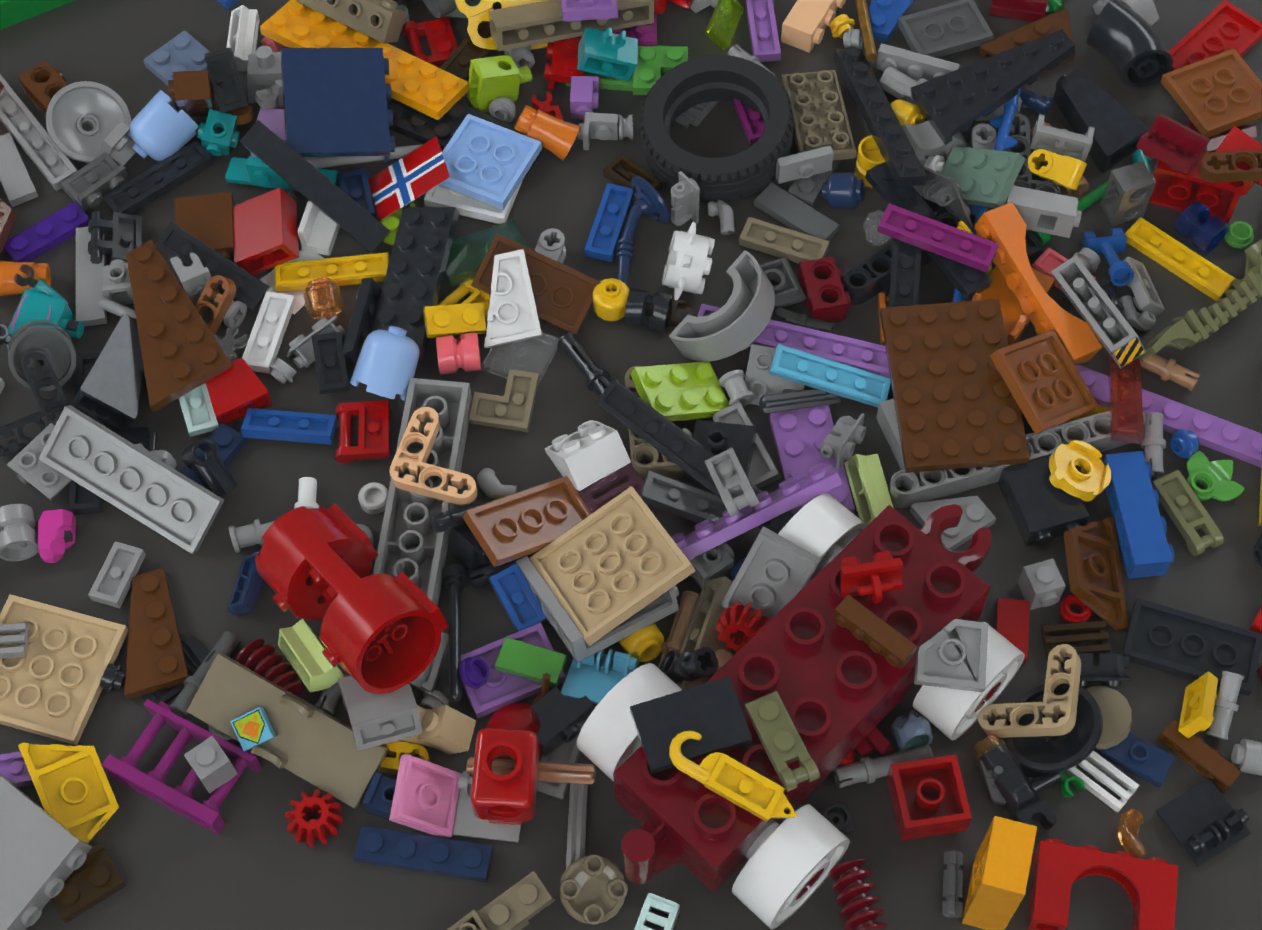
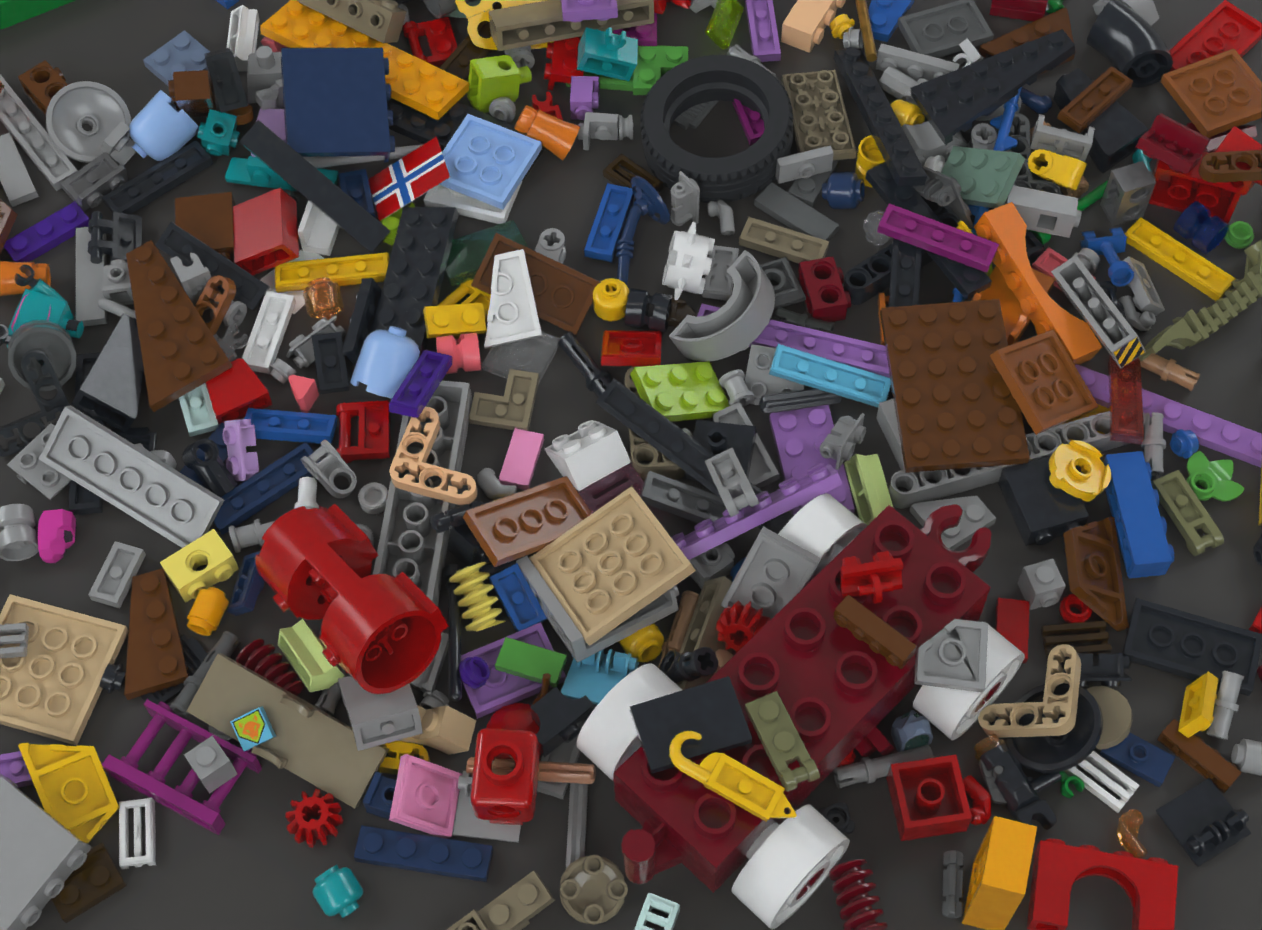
none -> white tile [119,798,156,869]
none -> light yellow brick [160,529,239,603]
none -> light orange brick [187,587,229,636]
none -> dark blue plate [213,442,321,535]
none -> lavender hinge [223,419,259,481]
none -> coral slope [288,375,319,413]
none -> light grey piece [301,440,357,499]
none -> teal head [312,865,364,918]
none -> dark purple tile [389,350,452,418]
none -> light yellow piece [449,562,506,632]
none -> bright pink tile [498,428,544,490]
none -> red plate [601,330,662,366]
none -> light grey plate [702,245,739,301]
none -> light grey tile [953,38,983,68]
none -> red arm [963,775,991,826]
none -> reddish brown tile [1058,66,1133,133]

